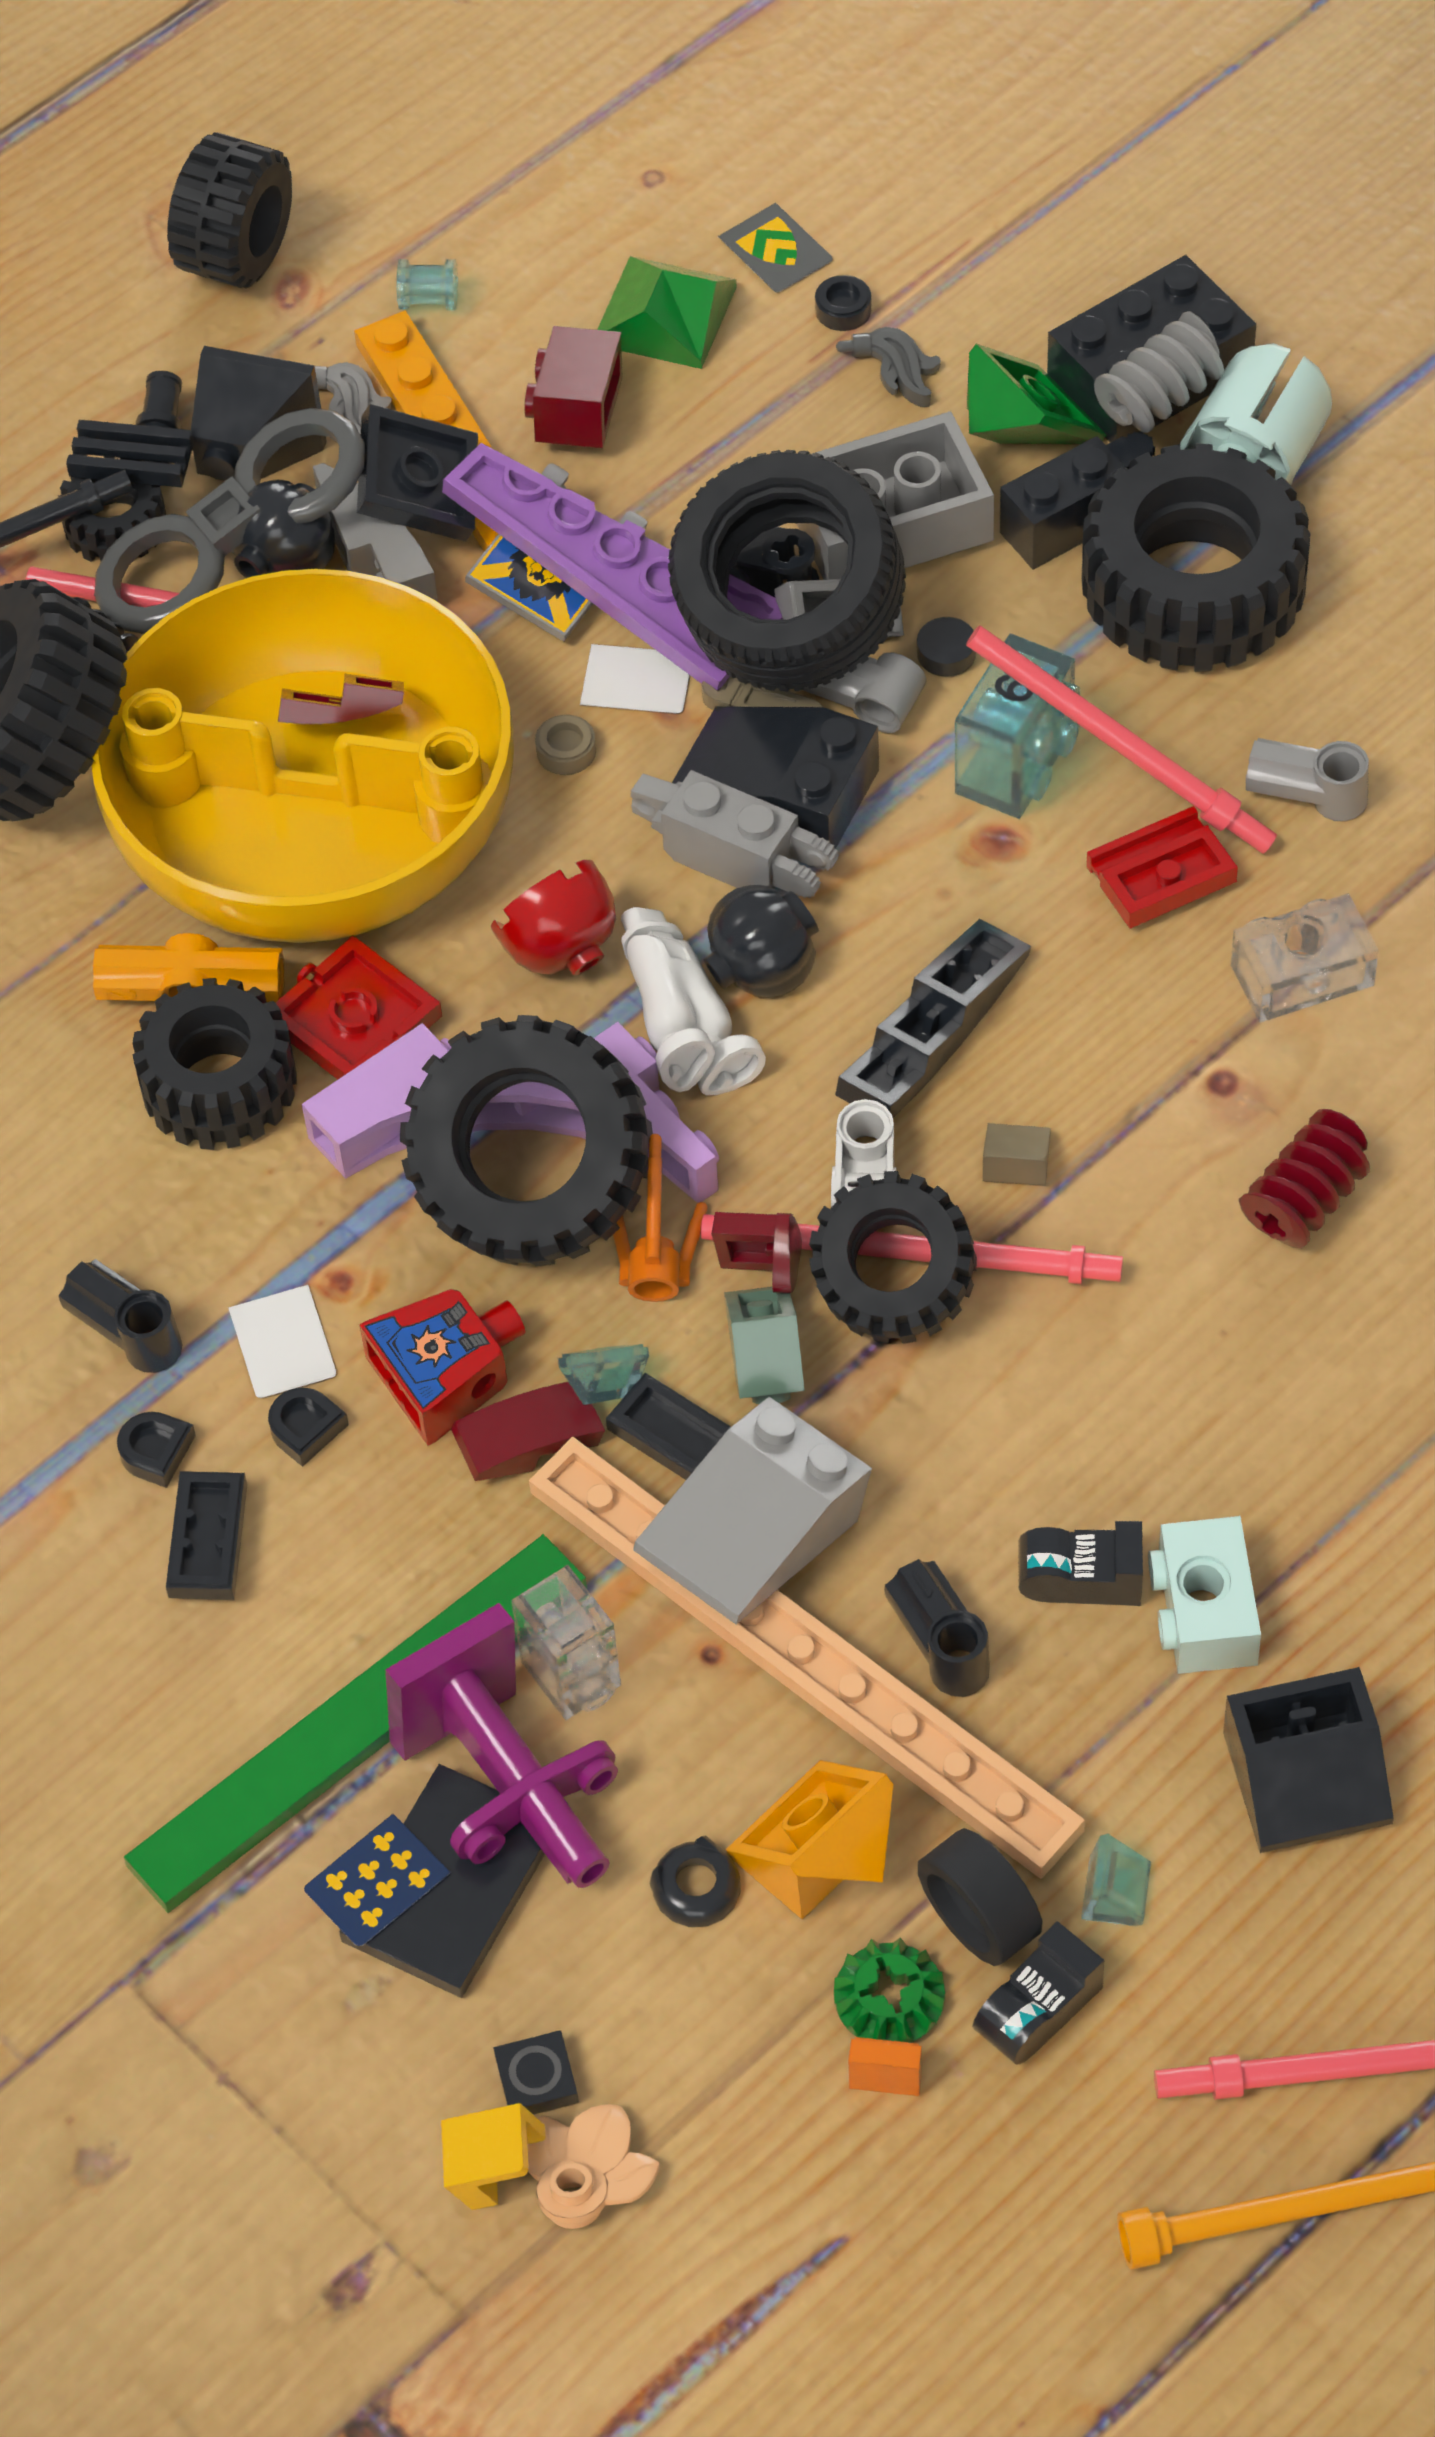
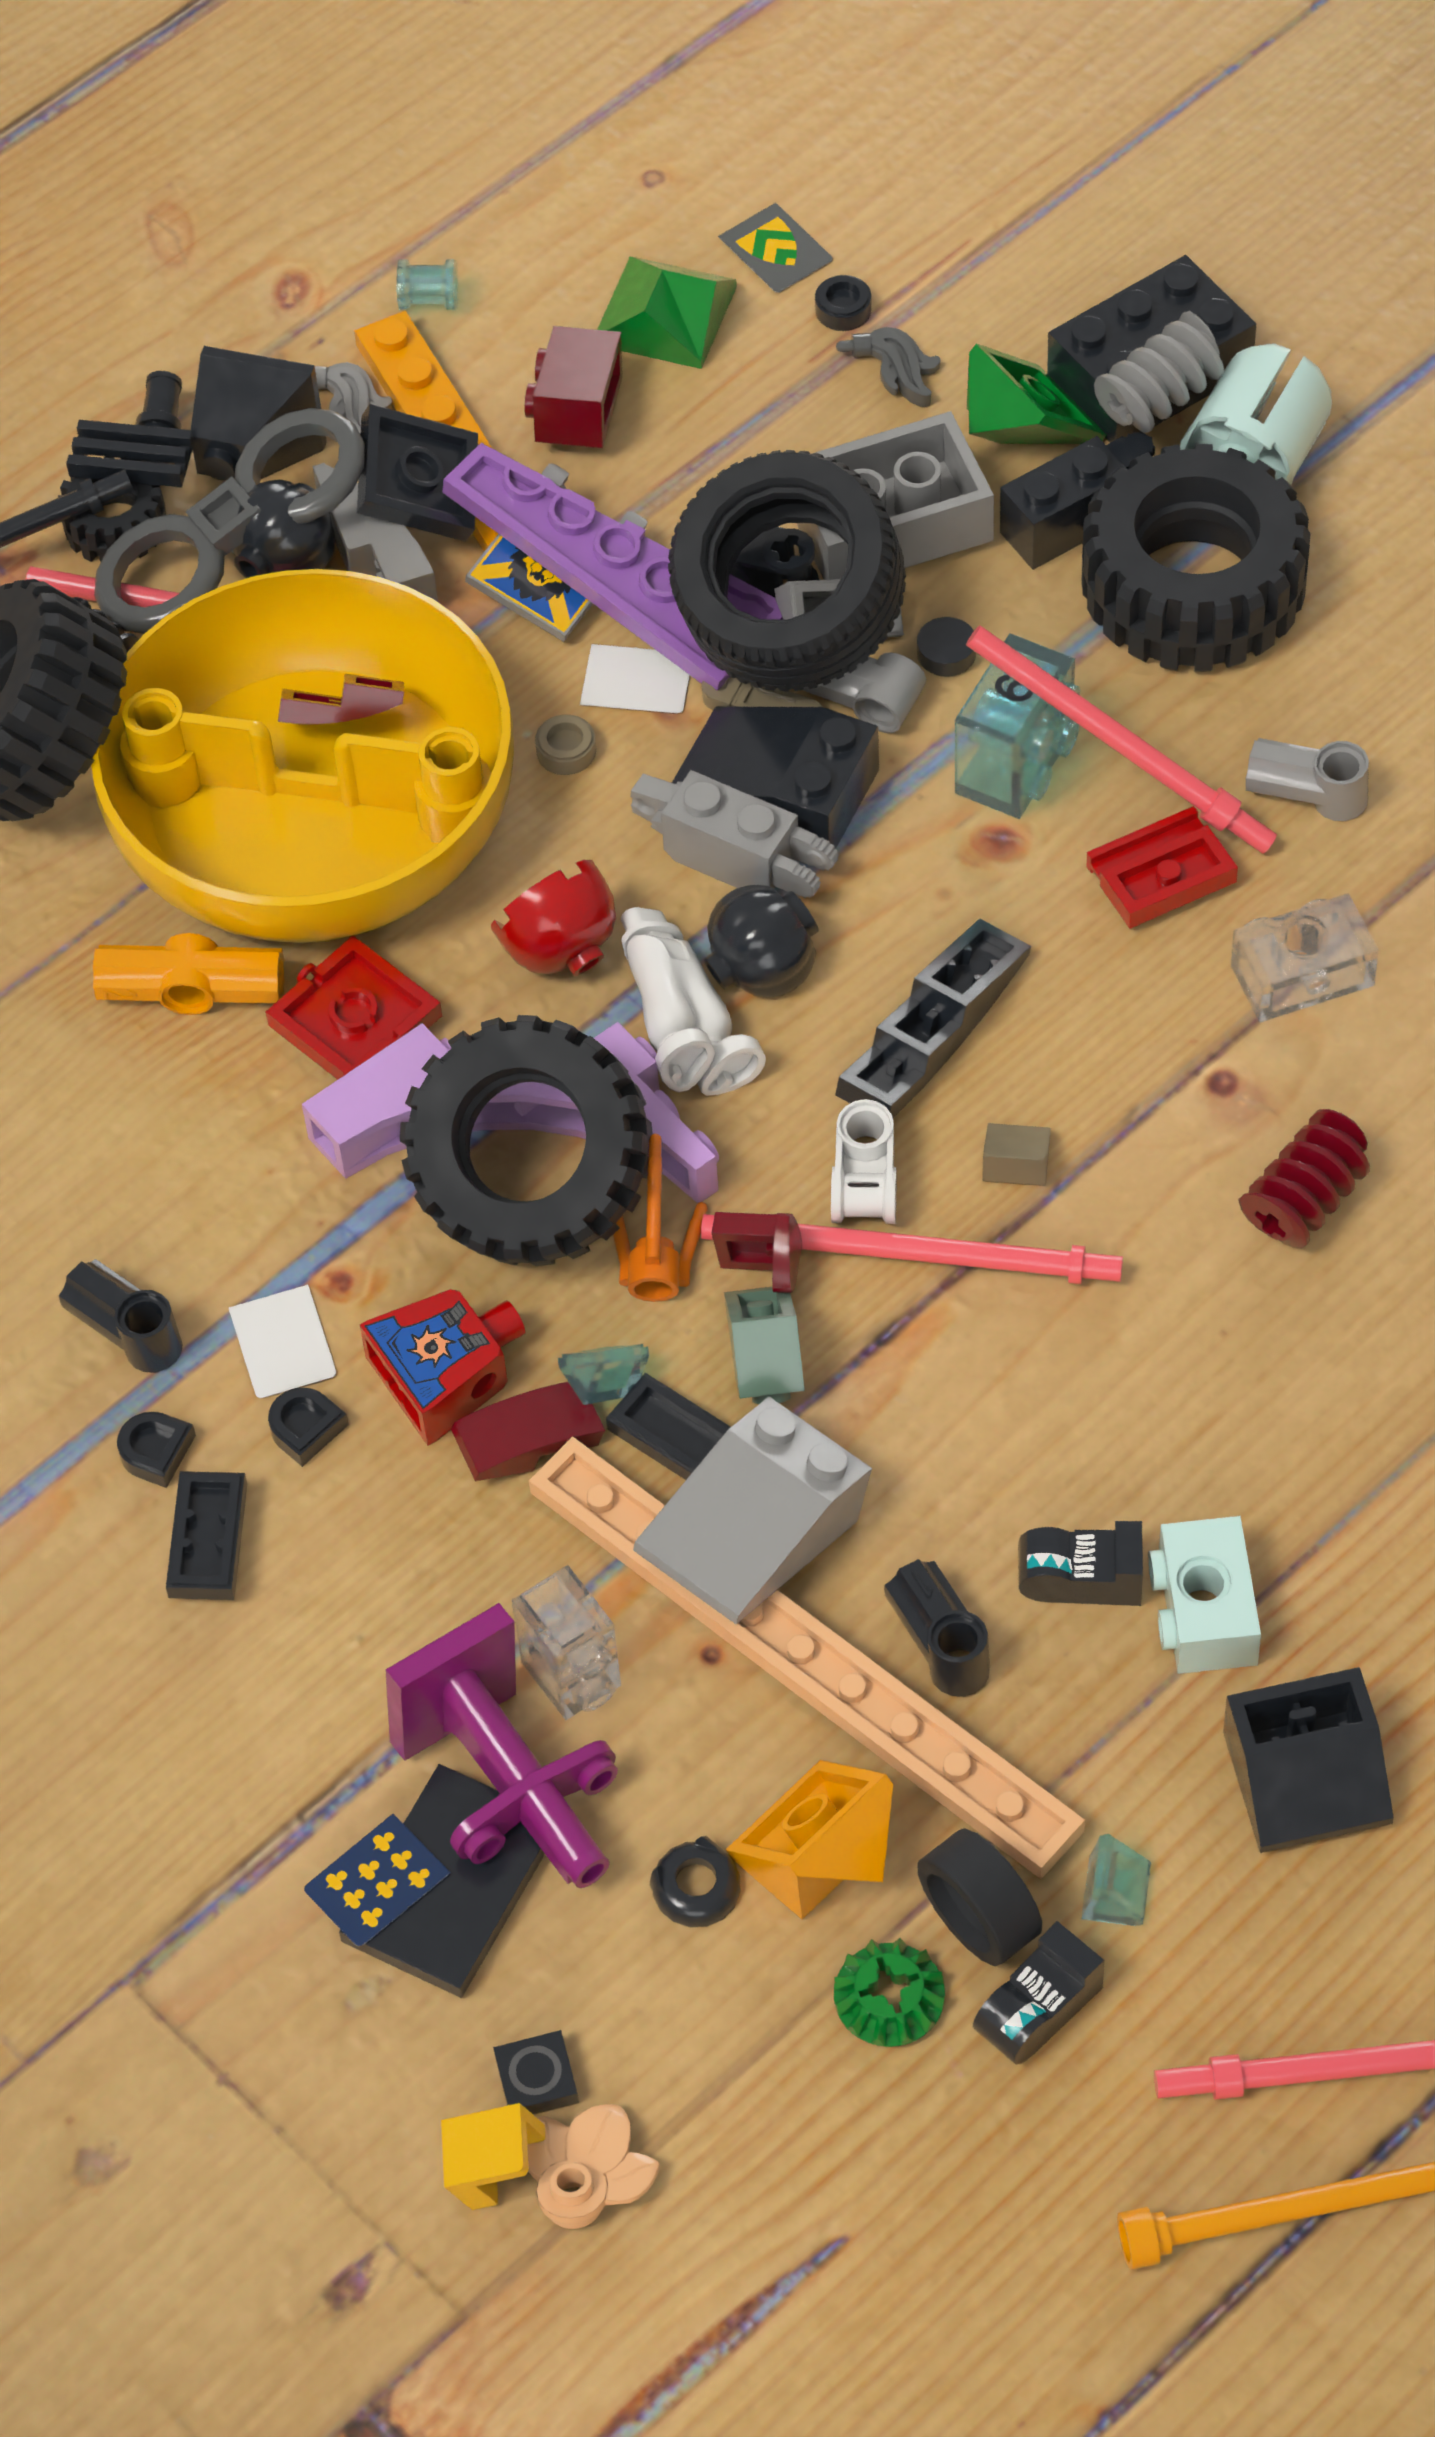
green tile [124,1534,587,1913] -> none
black tyre [132,978,297,1150] -> none
black tyre [167,132,292,288] -> none
black tyre [809,1171,977,1344] -> none
orange tile [848,2037,922,2096] -> none

